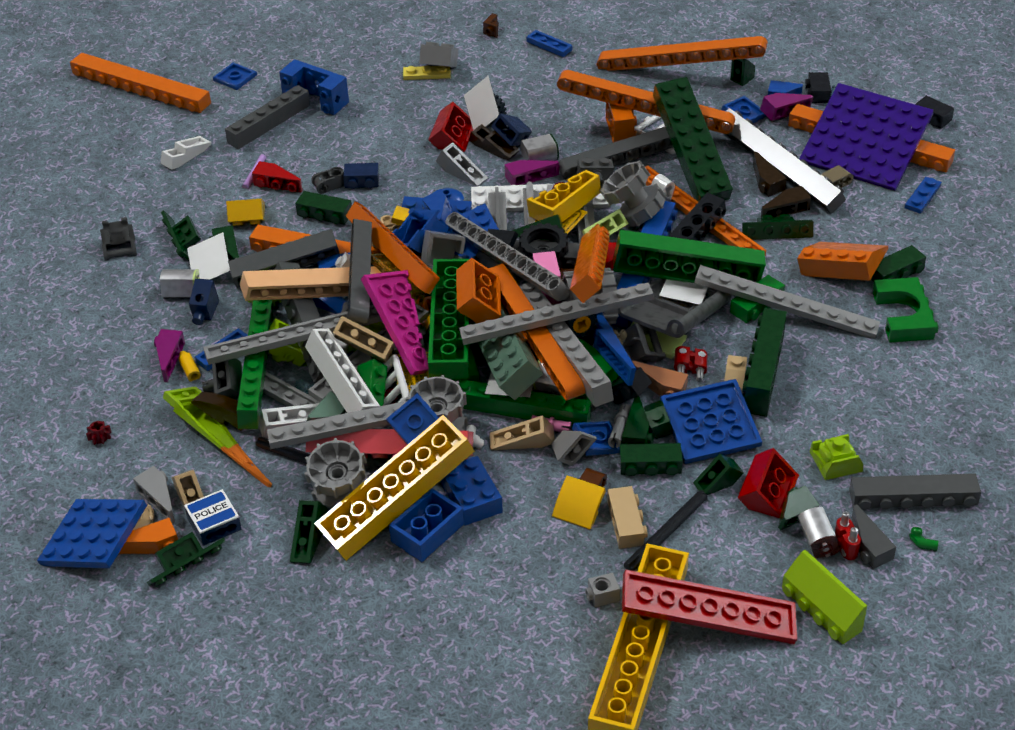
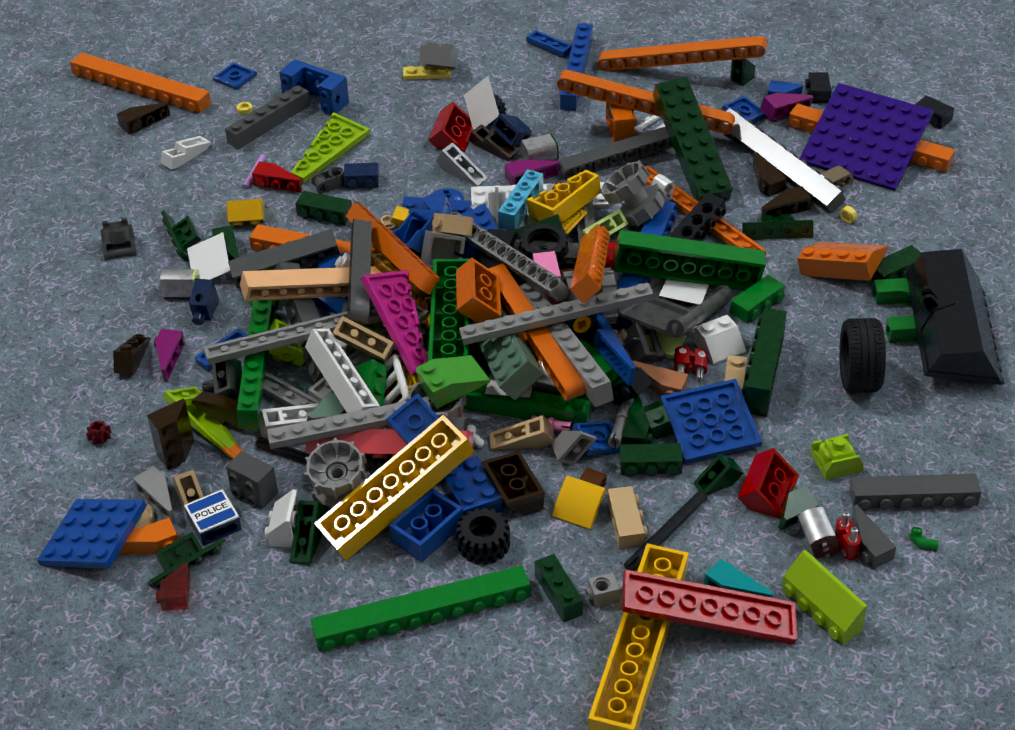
yellow cylinder [178,350,201,382] -> none
reddish brown bracket [483,13,499,38] -> none
dark grey brick [576,158,614,188] -> none
light grey plate [694,265,880,338] -> none
blue plate [904,177,942,214] -> none
none -> dark brown slope [113,334,151,375]
none -> dark brown slope [116,102,170,134]
none -> dark brown slope [147,398,194,470]
none -> clear red slope [156,563,191,611]
none -> dark grey brick [226,451,278,509]
none -> light yellow tile [236,102,253,115]
none -> white slope [265,489,299,548]
none -> lime wing [291,112,370,183]
none -> green brick [310,565,531,651]
none -> bright green slope [415,355,490,409]
none -> tan slope [432,213,474,236]
none -> black tyre [456,508,510,565]
none -> dark brown slope [482,451,545,515]
none -> medium azure brick [498,169,543,231]
none -> dark green brick [534,554,583,623]
none -> blue brick [560,23,593,110]
none -> white slope [694,315,746,365]
none -> teal slope [704,559,774,598]
none -> black tyre [839,318,886,393]
none -> light yellow tile [840,206,857,224]
none -> black piece [906,249,1005,385]

